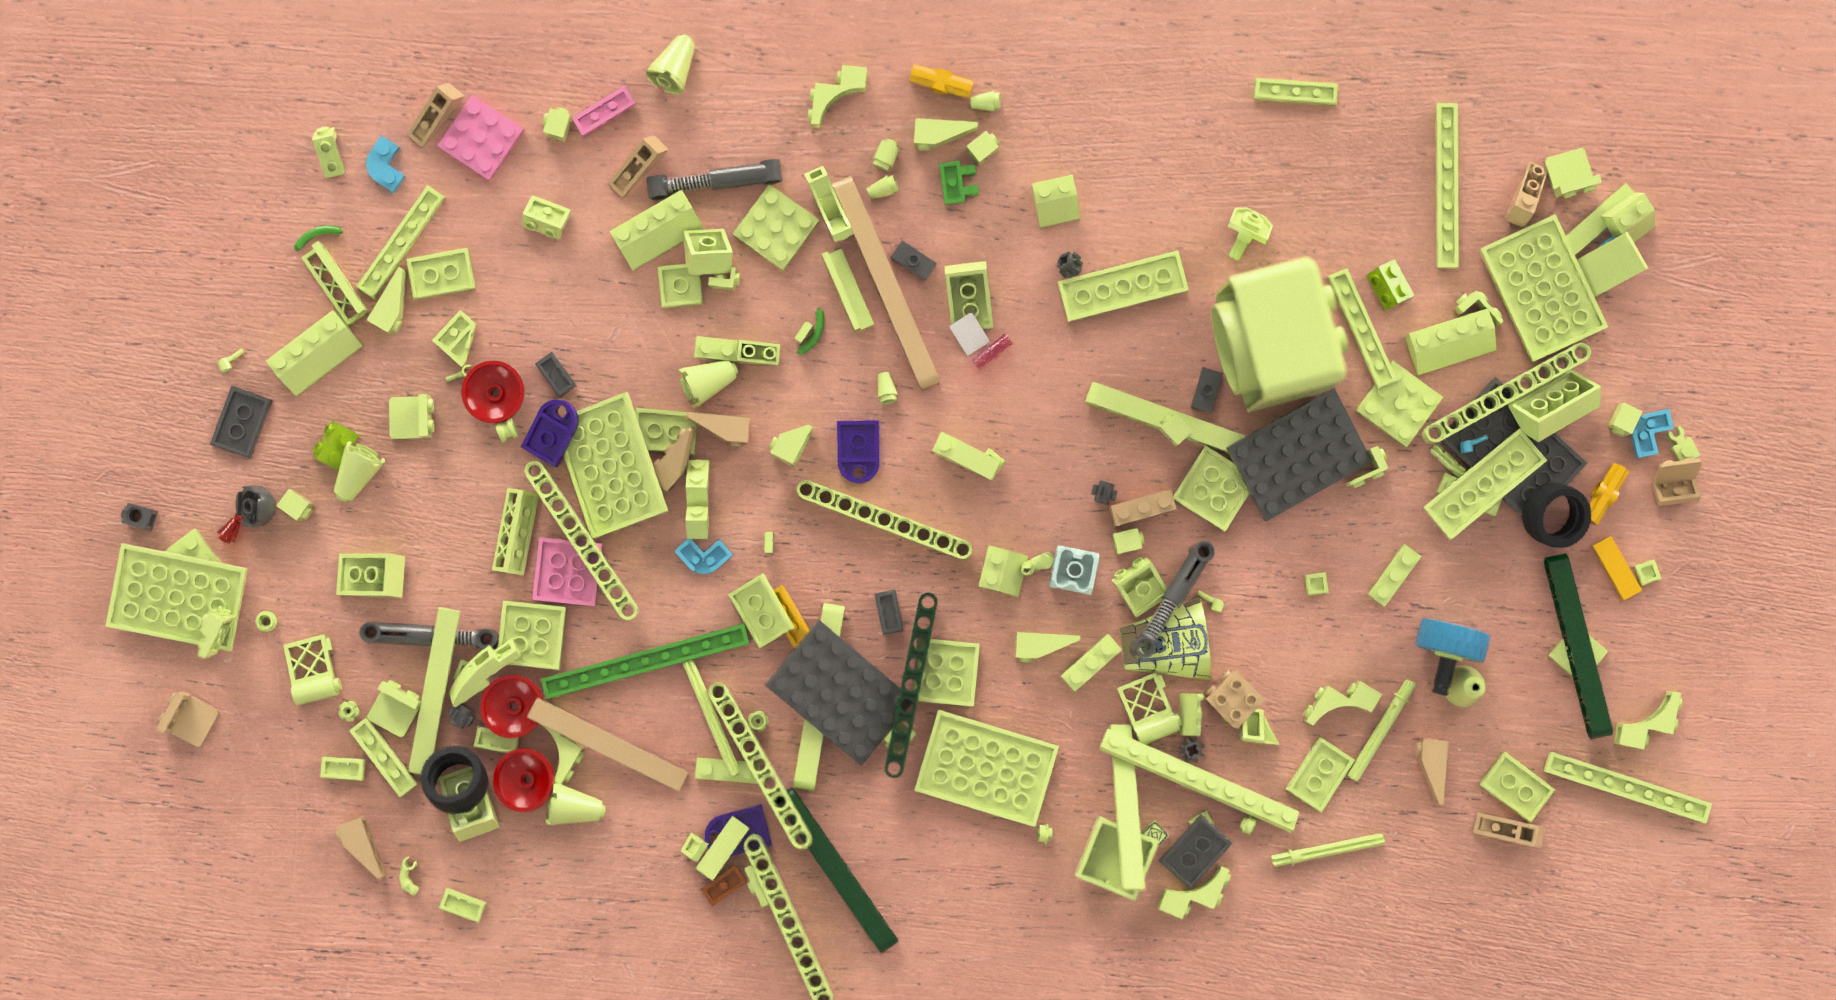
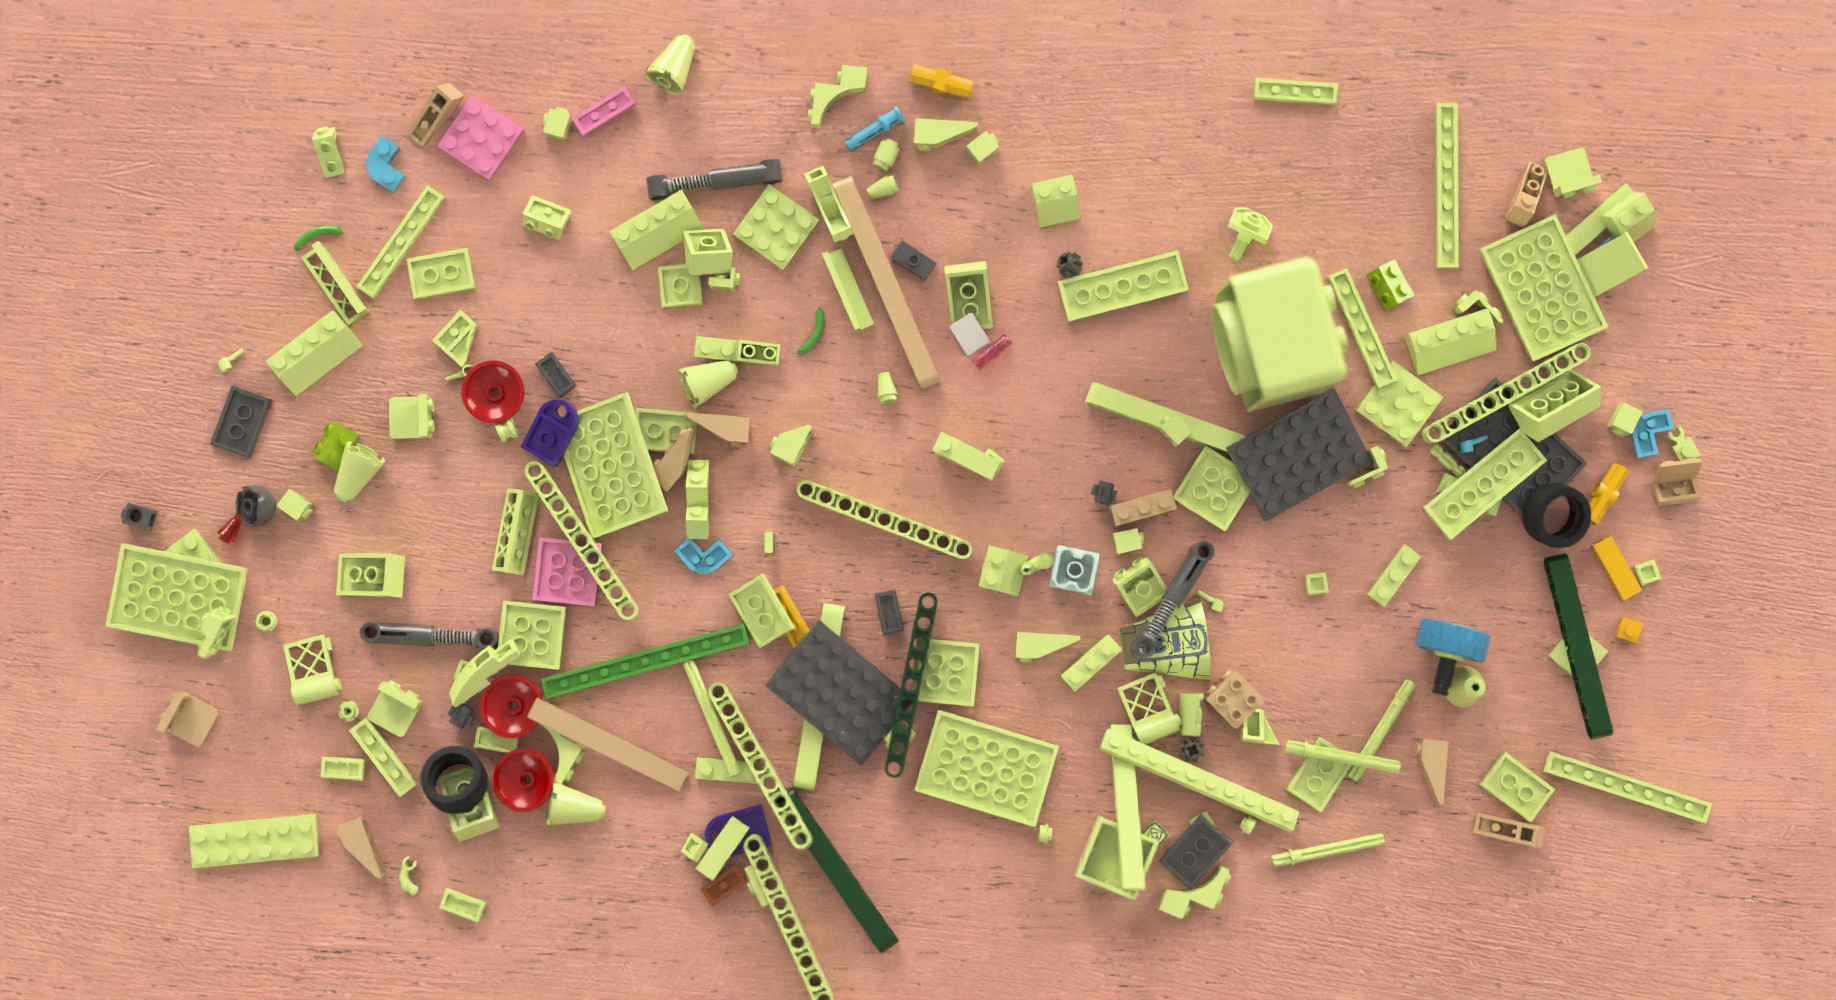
yellowish green slope [367,267,407,335] -> none
yellowish green tile [408,607,461,774] -> none
tan slope [608,135,669,198] -> none
yellowish green plate [748,711,769,731] -> none
yellowish green tile [795,321,813,345] -> none
dark purple tile [837,420,880,484] -> none
bright green plate [939,161,979,206] -> none
yellowish green cone [970,91,1001,112] -> none
dark grey plate [1191,367,1223,413] -> none
yellowish green arch [1303,681,1382,726] -> none
yellowish green arch [1613,691,1682,750] -> none
none -> yellowish green plate [189,814,320,869]
none -> medium azure pin [844,106,906,151]
none -> yellowish green axle [1285,740,1401,773]
none -> yellow plate [1615,617,1643,644]

